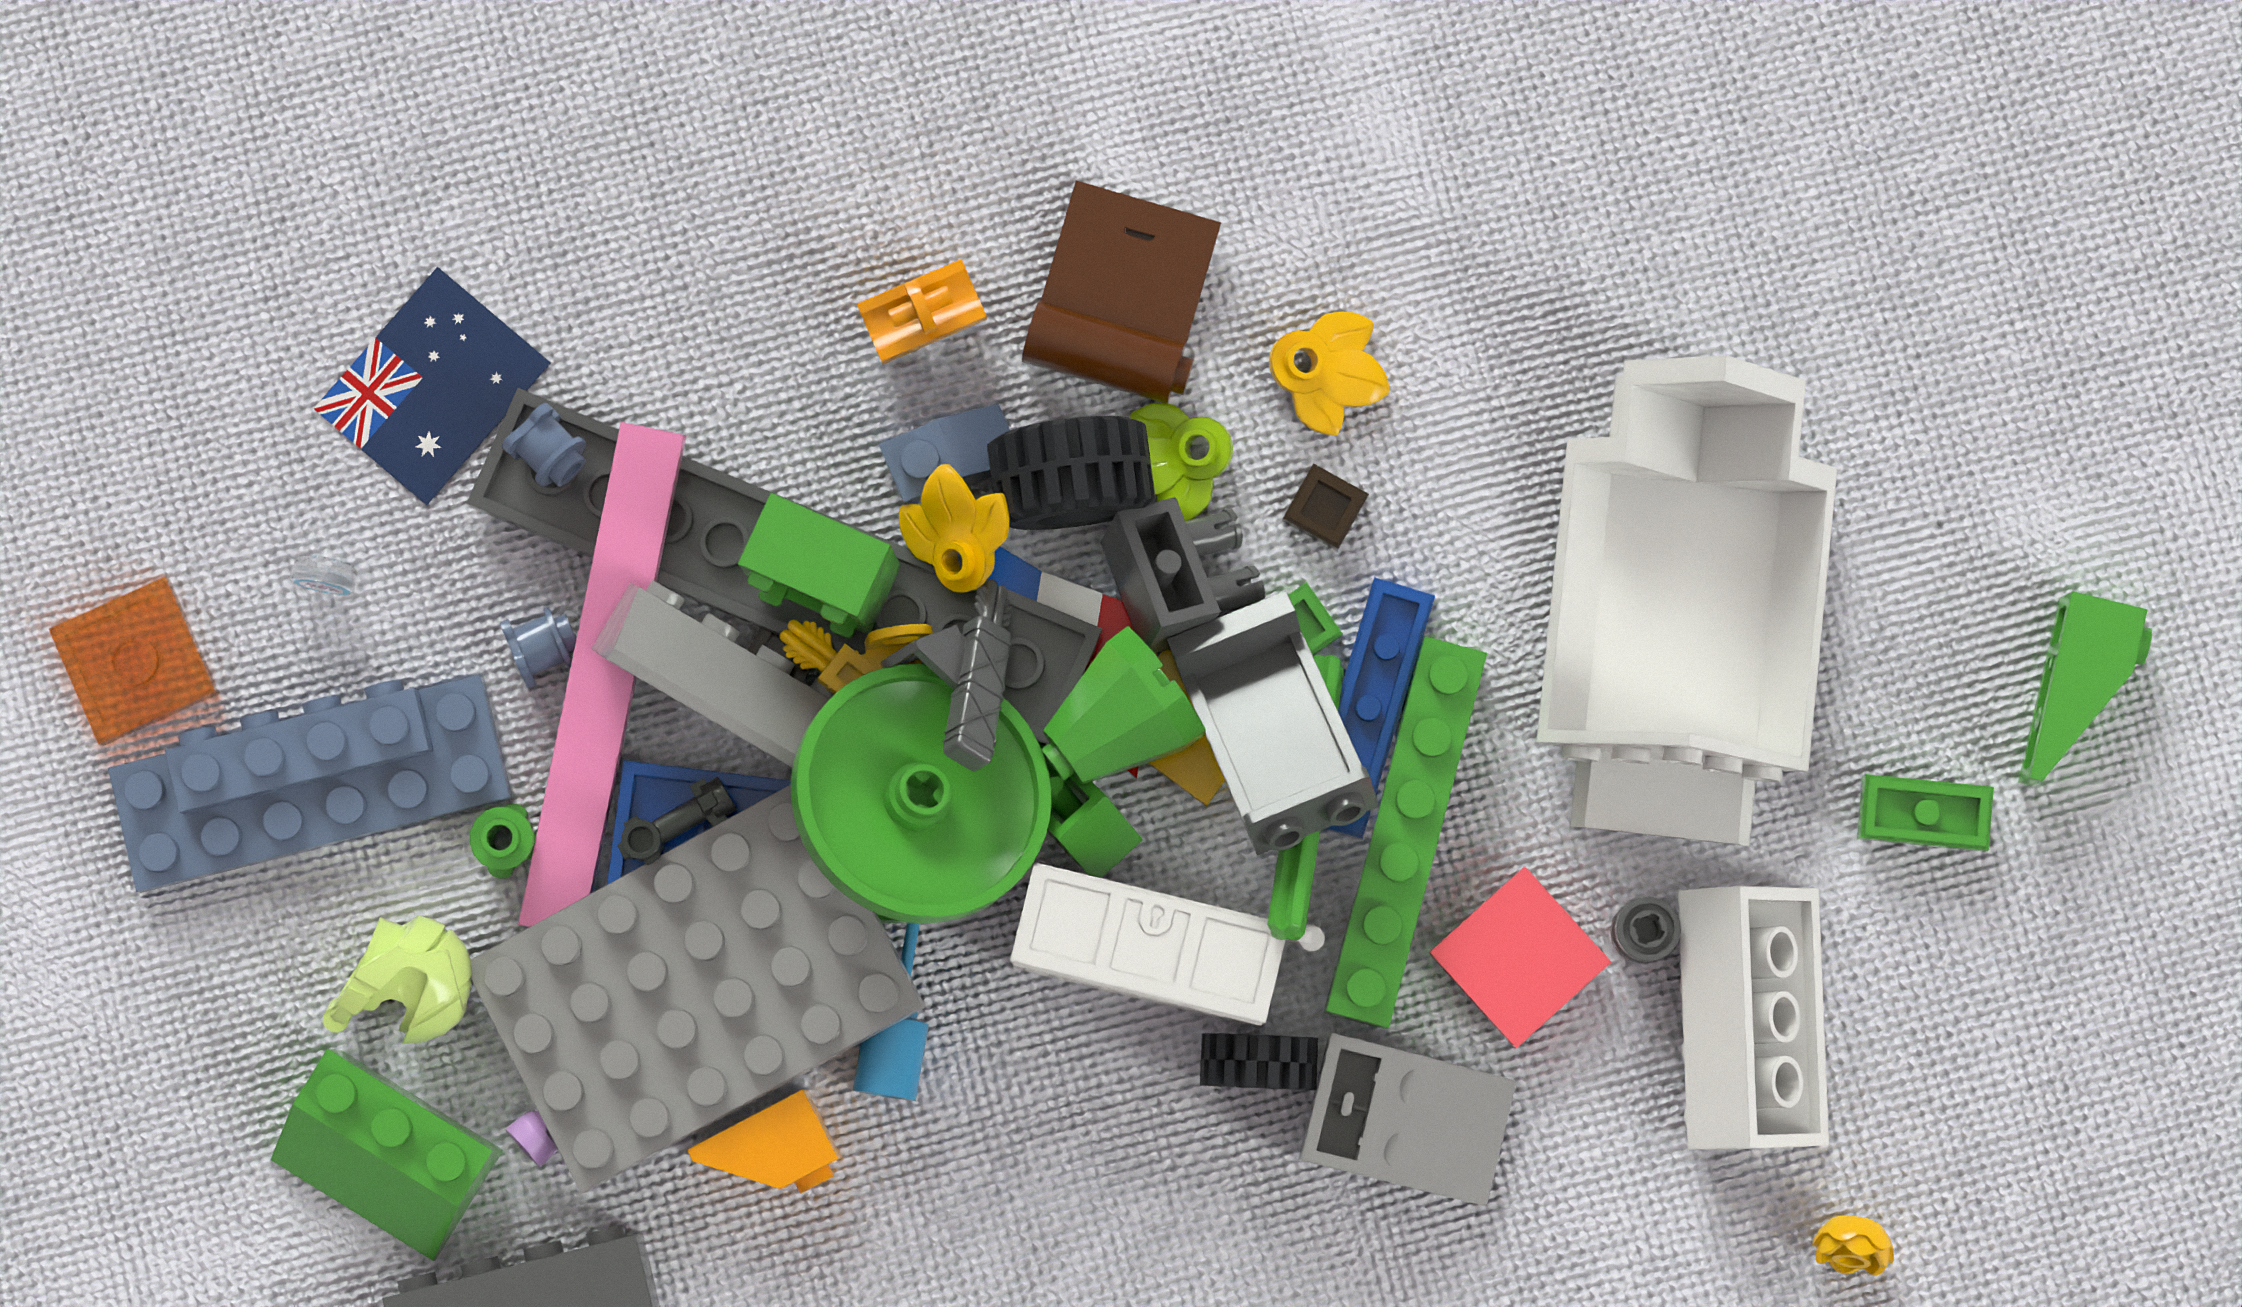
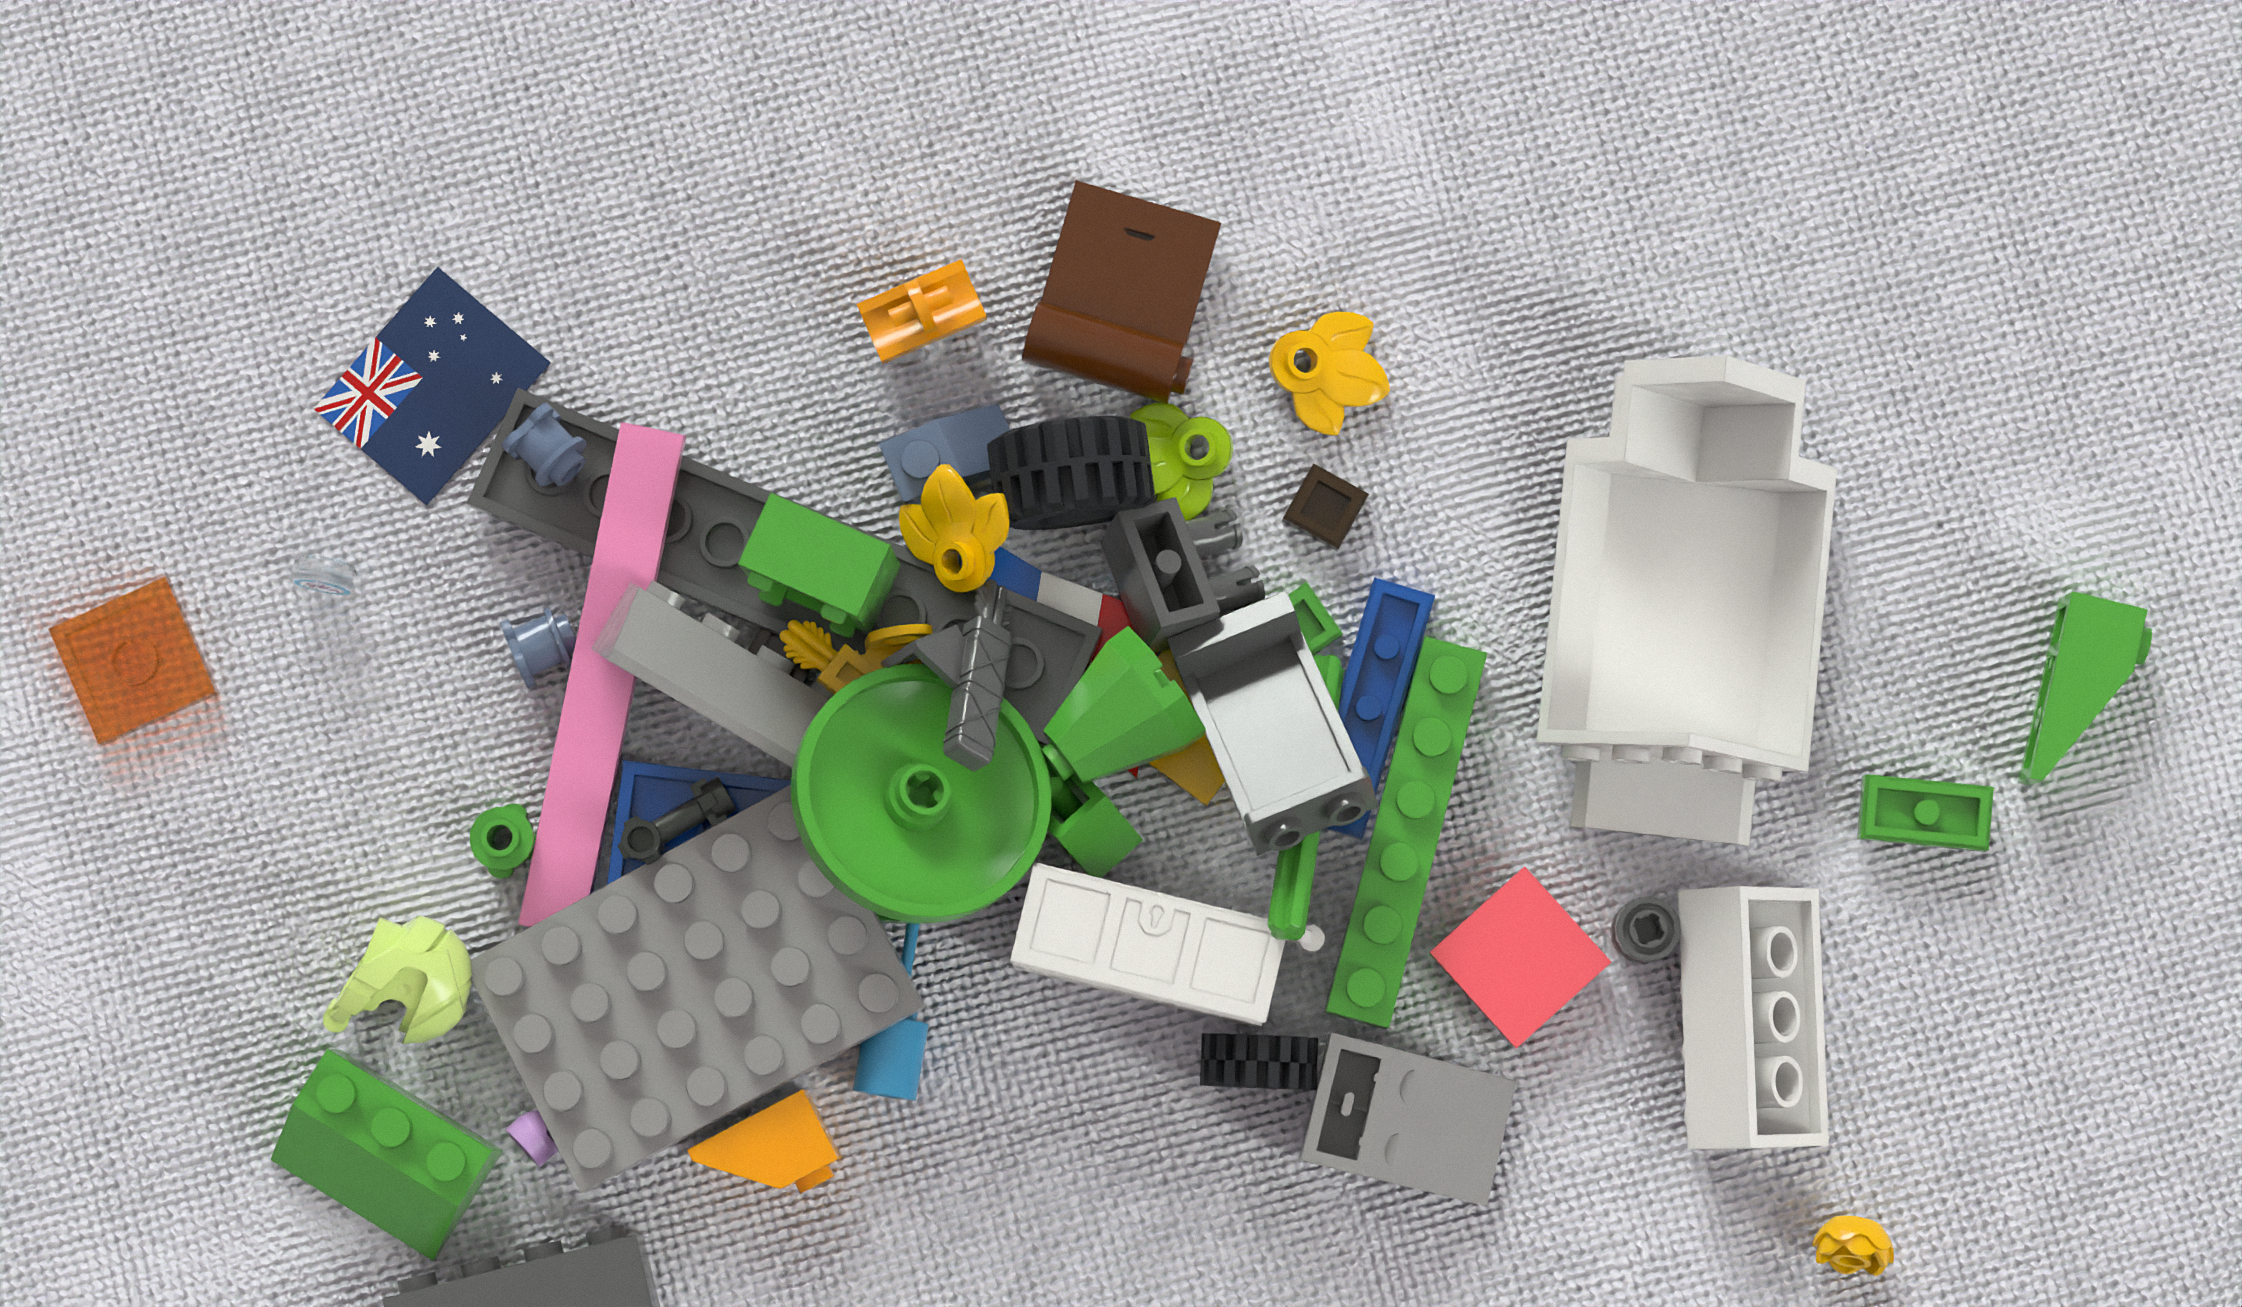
sand blue plate [108,674,513,893] -> none

